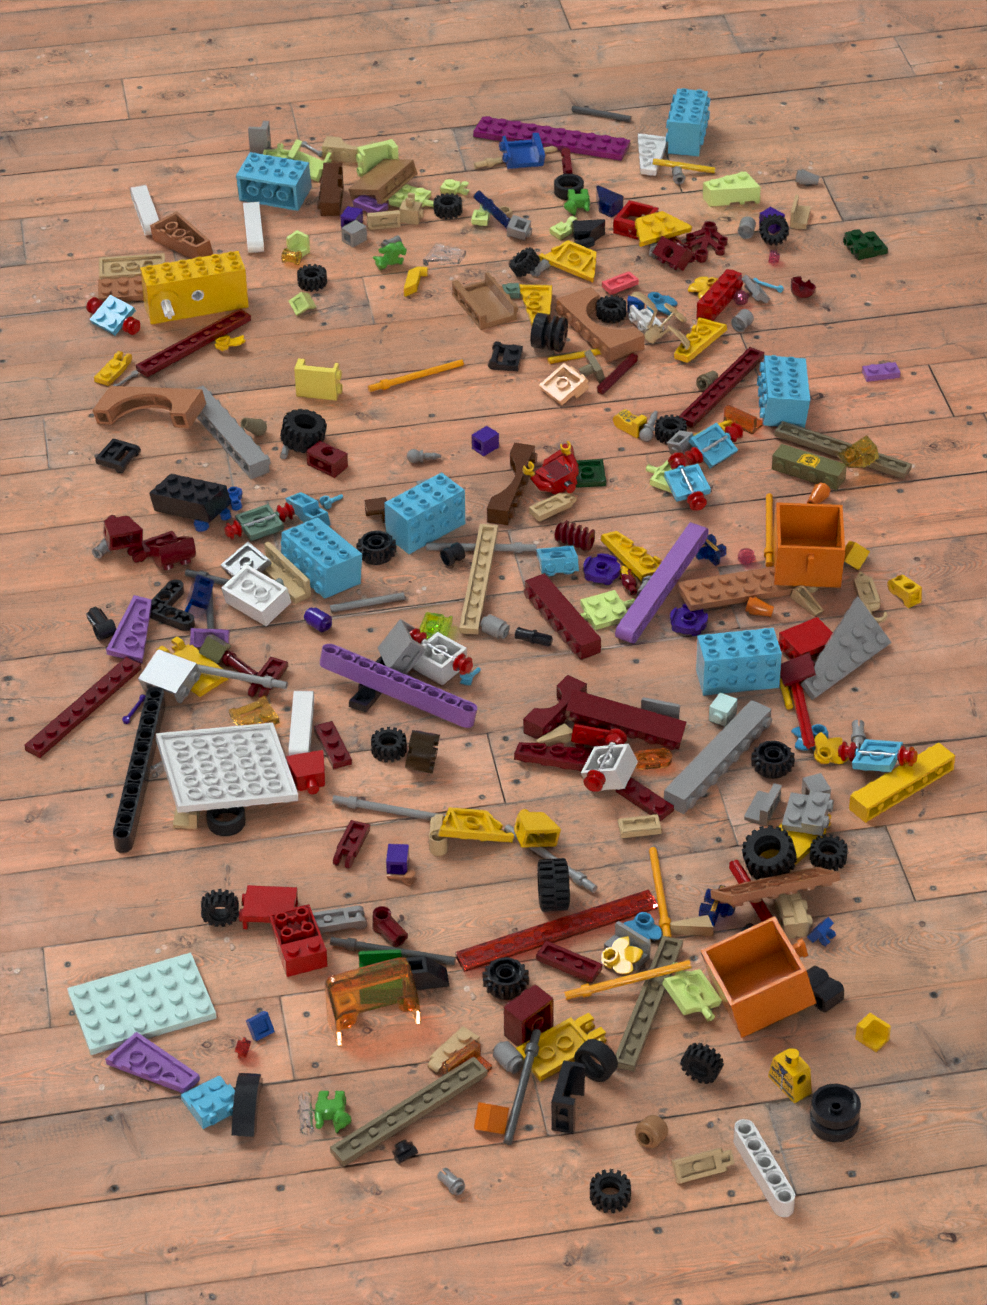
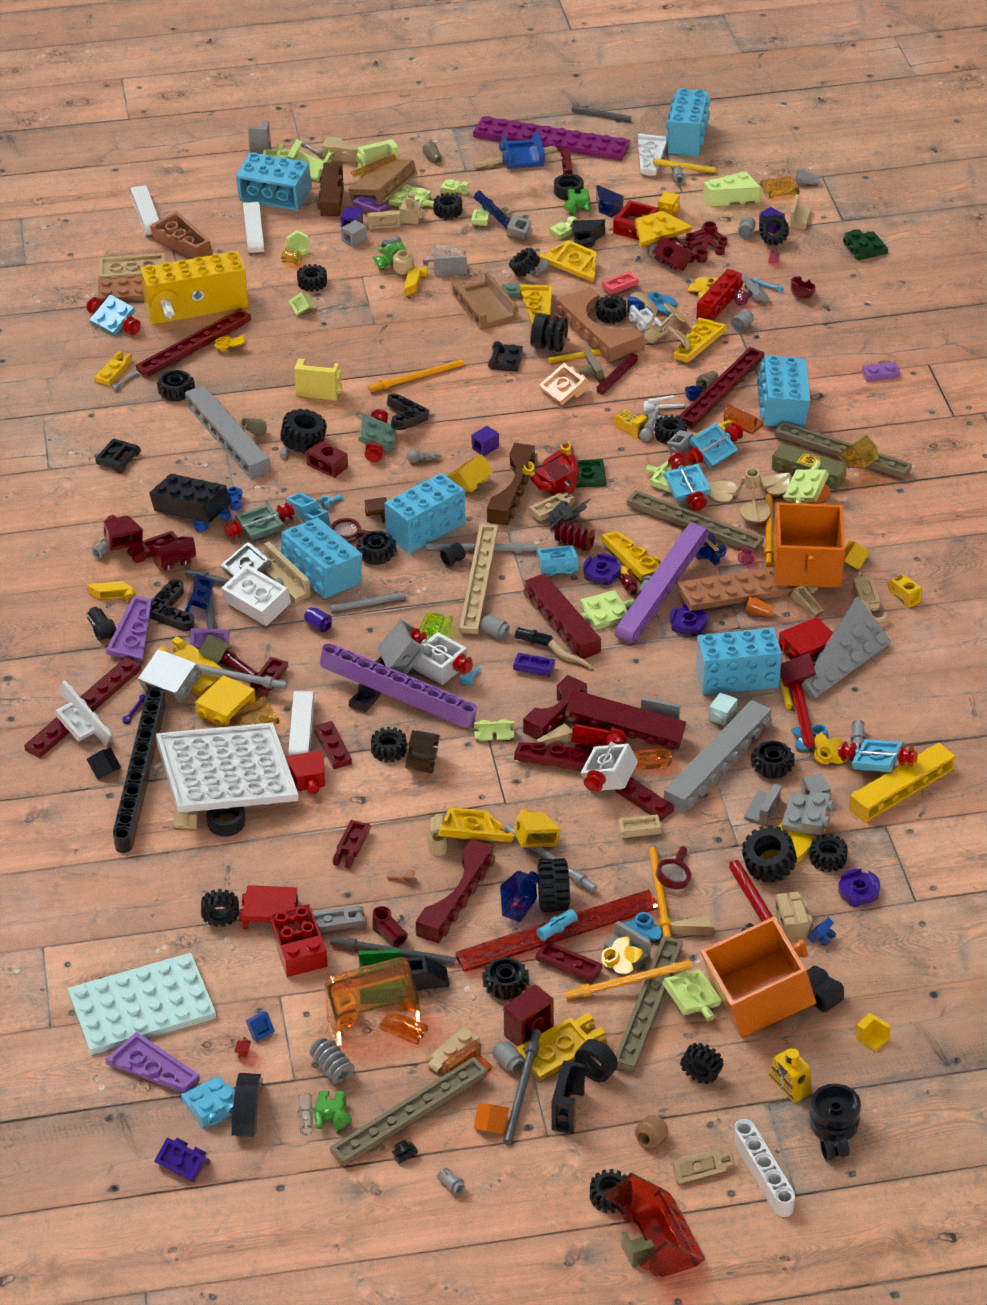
nougat arch [93,386,207,428] -> none
light grey bar [332,795,446,820] -> none
dark purple brick [386,844,409,875] -> none
clear blue hips [699,885,736,927] -> none
nougat plate [710,867,841,907] -> none
none -> white bracket [55,680,112,746]
none -> yellow piece [87,581,136,602]
none -> black panel [87,747,121,779]
none -> dark purple bracket [154,1137,211,1182]
none -> black gear [157,370,195,401]
none -> yellow panel [195,675,256,727]
none -> light grey piece [310,1038,355,1084]
none -> piece [330,518,370,543]
none -> clear orange bar [351,154,397,177]
none -> sand green plate [358,409,396,462]
none -> clear orange tile [379,1010,428,1045]
none -> black beam [386,394,429,430]
none -> tan head [393,250,414,275]
none -> dark red arch [415,839,495,944]
none -> dark tan cone [422,141,442,163]
none -> light grey panel [434,256,467,275]
none -> yellow slope [447,454,494,493]
none -> yellowish green hinge [474,719,514,741]
none -> clear blue torso [500,871,539,922]
none -> dark purple plate [513,653,555,677]
none -> medium azure pin [536,909,578,941]
none -> dark grey hinge [548,499,591,529]
none -> tan animal [548,640,593,671]
none -> clear red windscreen [604,1173,705,1277]
none -> olive panel [622,1231,655,1267]
none -> dark tan plate [627,490,764,554]
none -> white plant [644,395,685,419]
none -> dark red piece [655,846,691,890]
none -> yellow brick [658,191,680,216]
none -> clear blue plate [685,385,702,401]
none -> tan plant [707,468,791,523]
none -> clear yellow plate [760,176,800,199]
none -> yellowish green plate [783,460,829,503]
none -> black wheel [820,1134,850,1161]
none -> dark purple plate [838,869,880,907]

